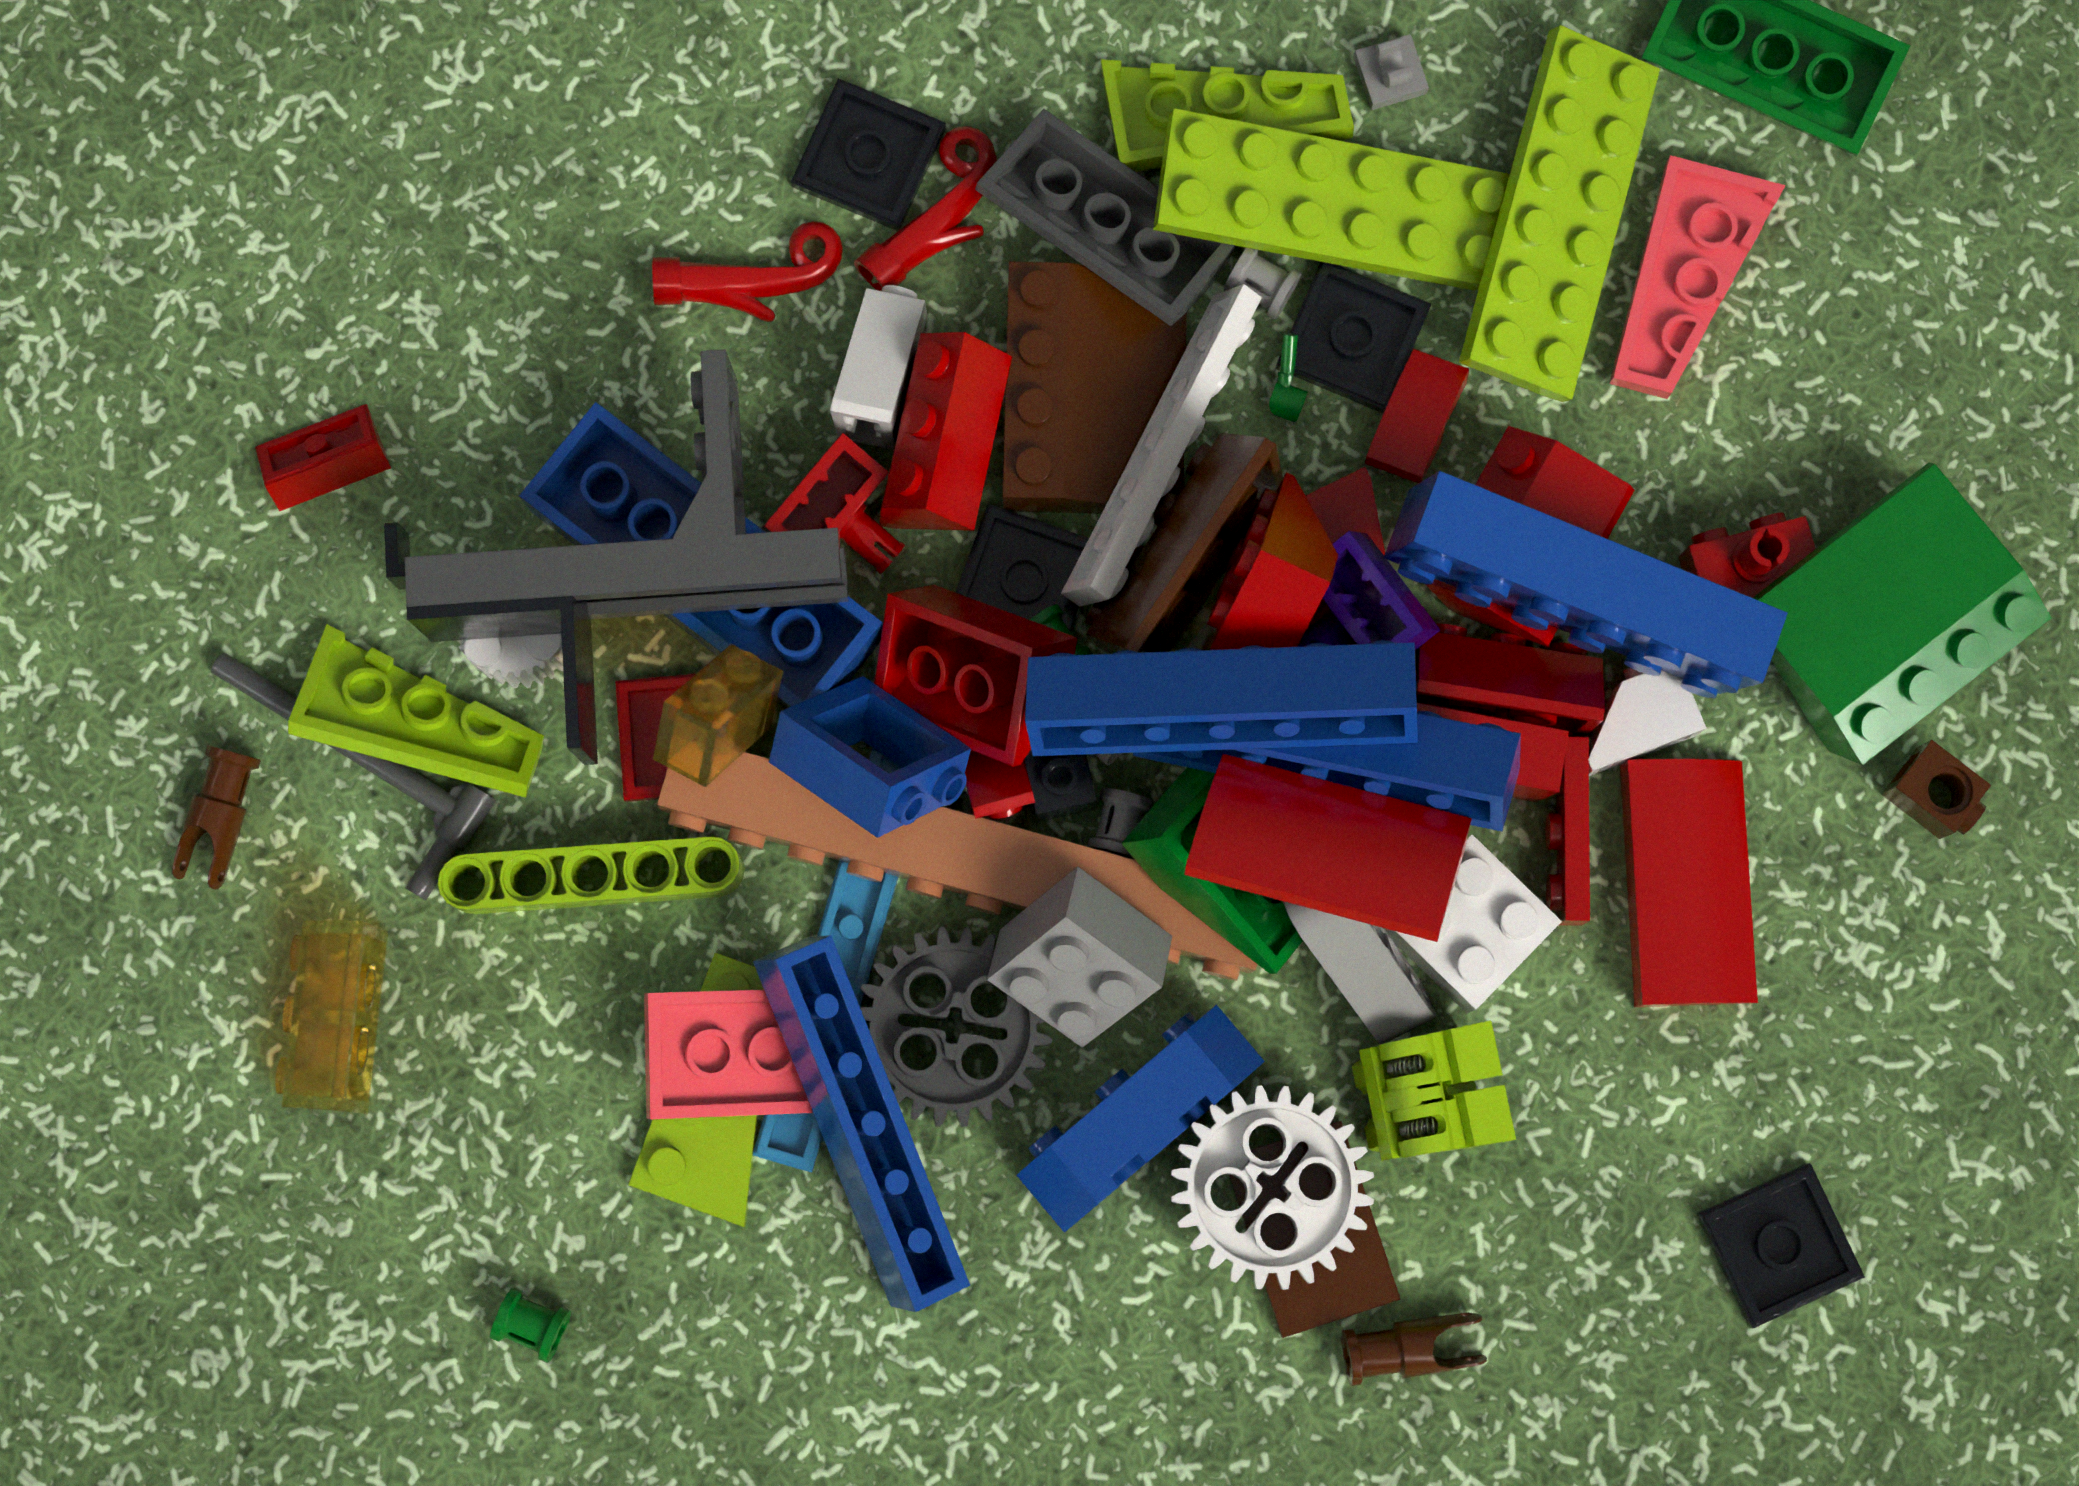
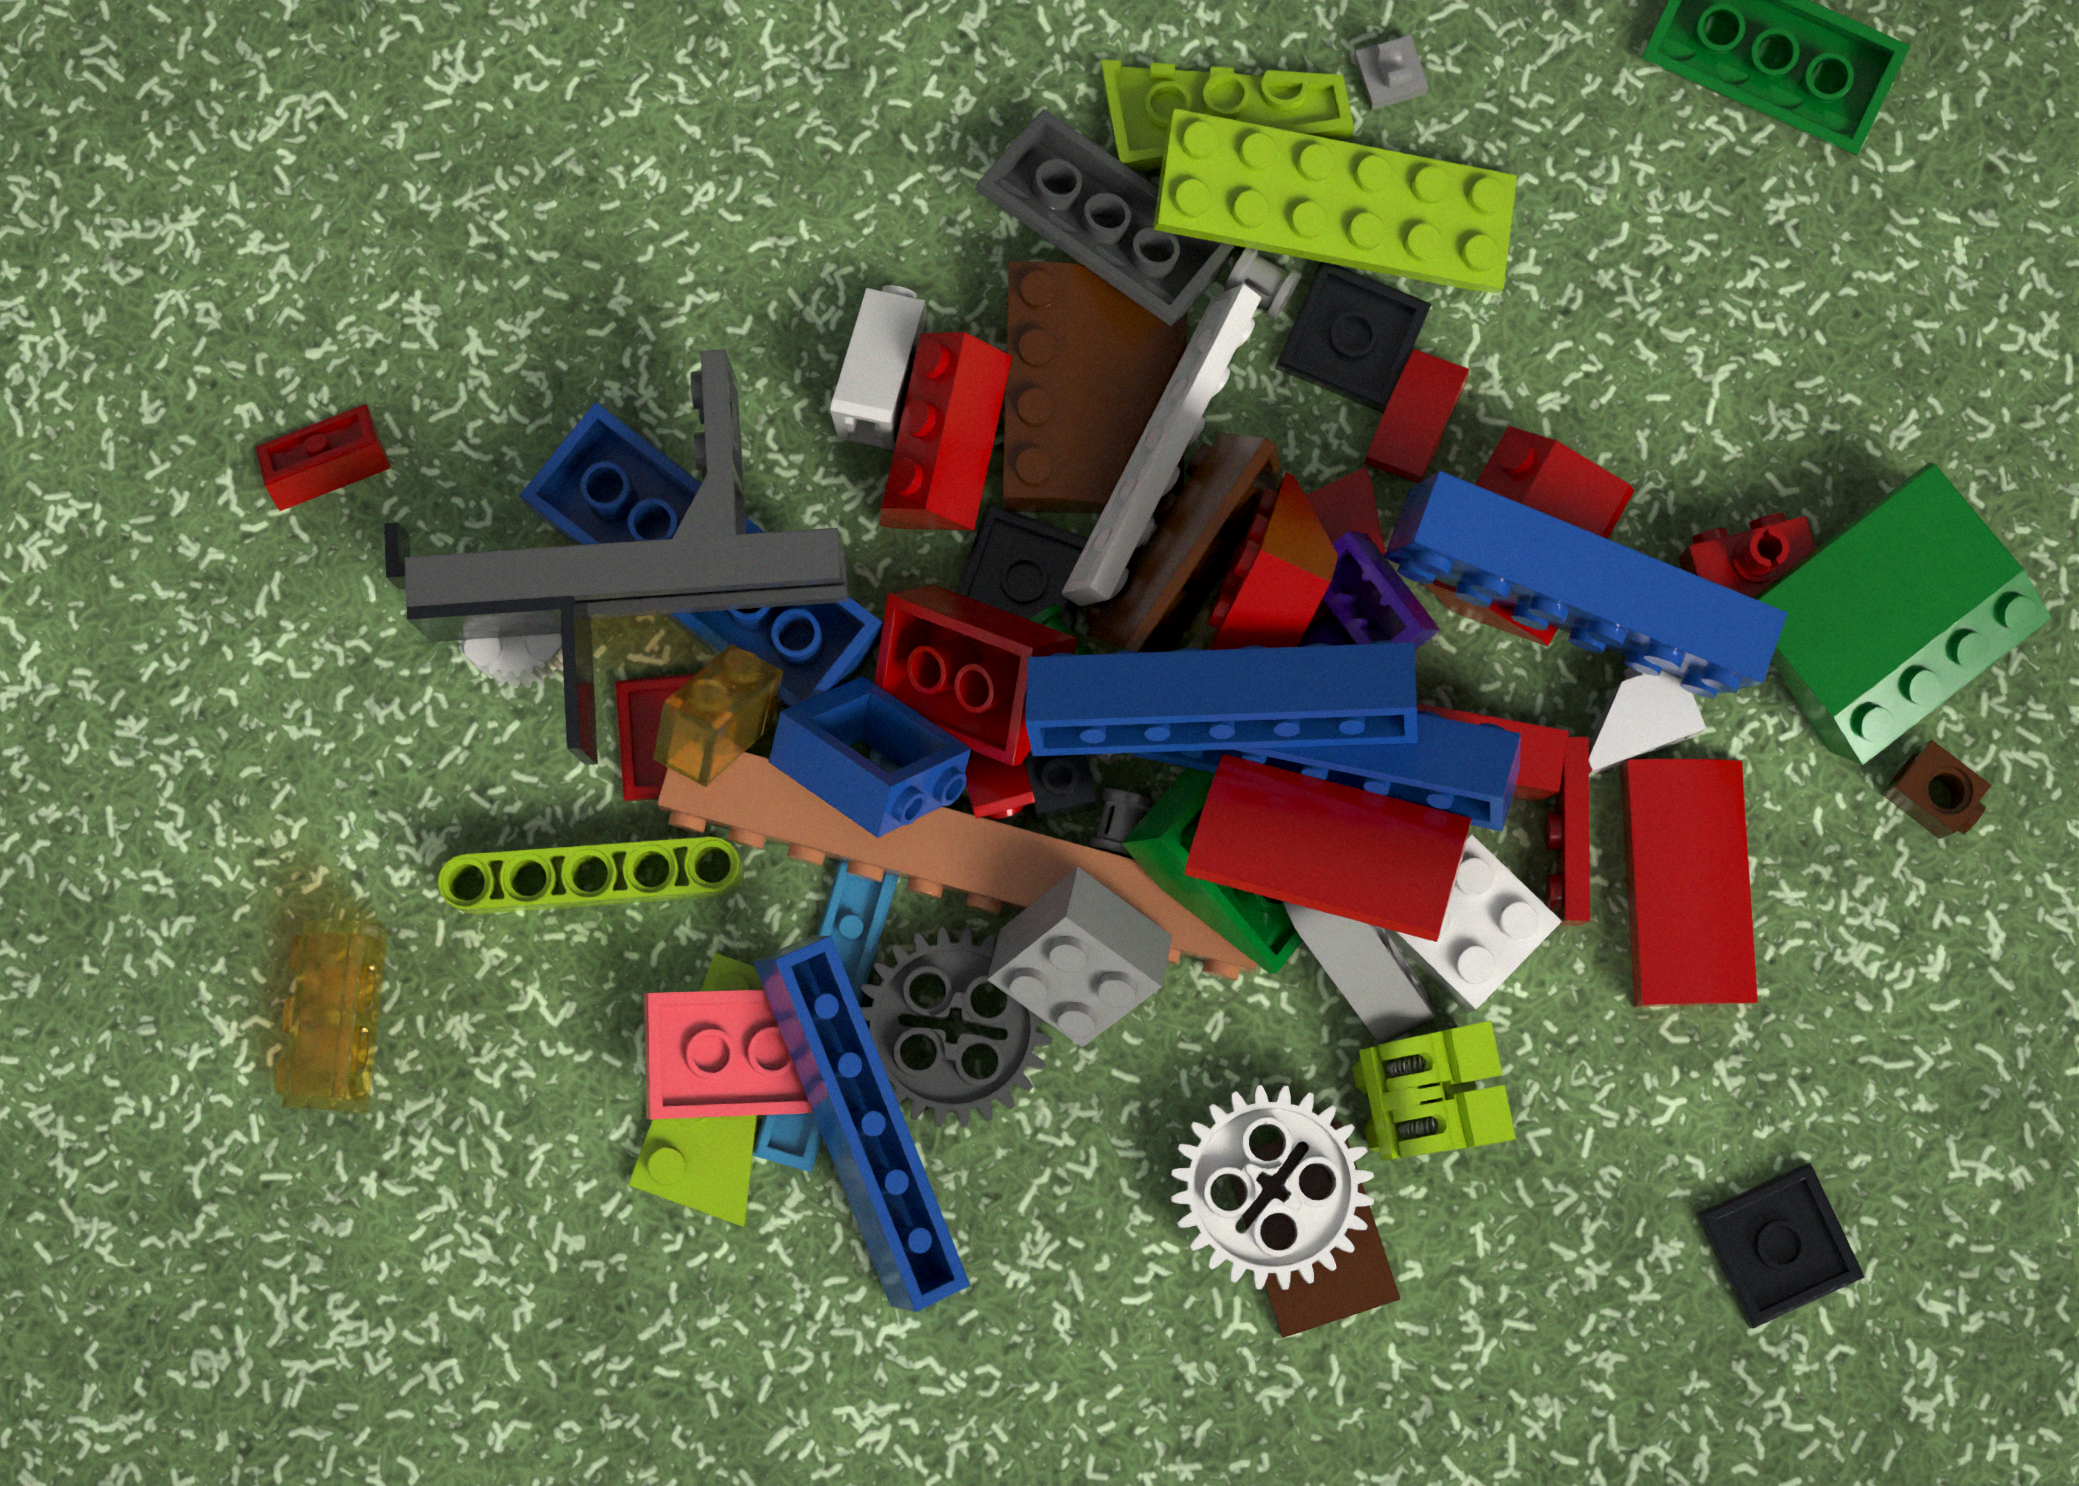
reddish brown piece [172,745,261,890] -> none
dark grey bar [211,653,496,900] -> none
lime wing [288,624,544,798] -> none
green bush [490,1288,571,1363] -> none
red plant [652,221,843,322] -> none
red brick [761,433,905,574] -> none
black tile [791,78,946,231] -> none
red plant [854,126,997,291] -> none
blue brick [1016,1005,1265,1233] -> none
green hand [1269,333,1308,422] -> none
reddish brown piece [1341,1312,1487,1386] -> none
red slope [1415,624,1605,737] -> none
lime plate [1459,25,1660,402] -> none
coral wing [1609,155,1786,399] -> none

